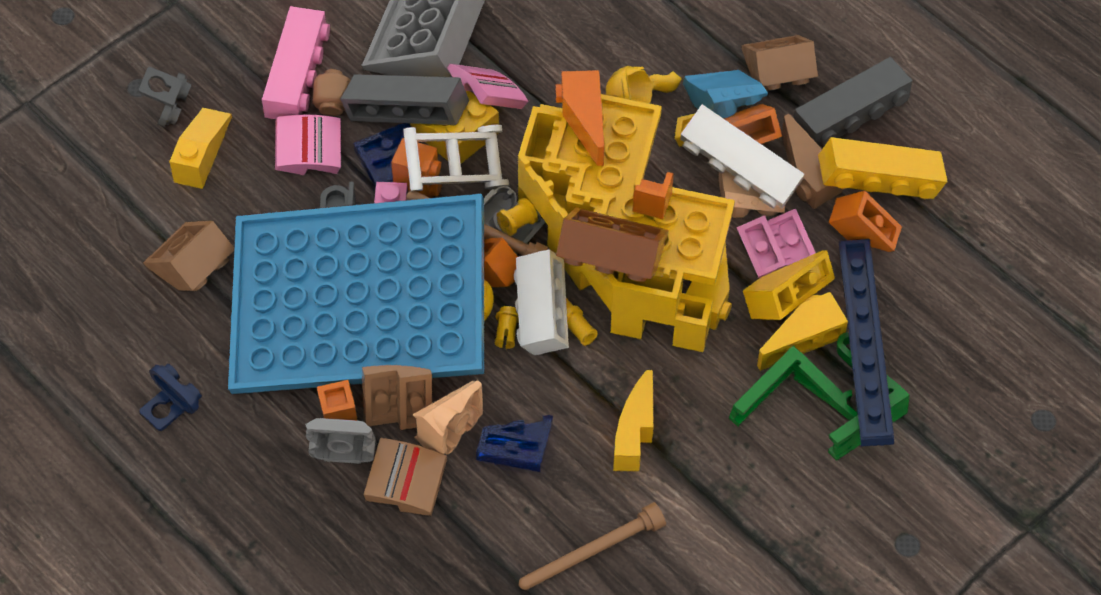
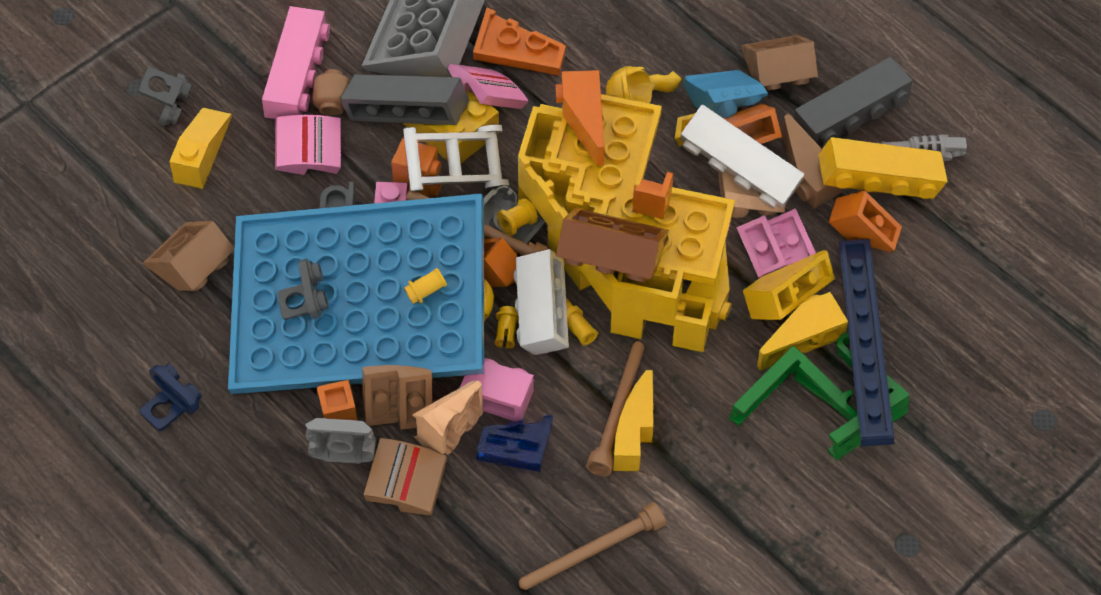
clear blue wing [353,123,421,188] -> none
none -> dark grey bracket [278,258,329,320]
none -> yellow pin [404,268,447,304]
none -> bright pink brick [460,358,534,423]
none -> orange wing [473,7,566,76]
none -> medium nougat piece [586,341,645,476]
none -> light grey hinge [882,134,967,162]

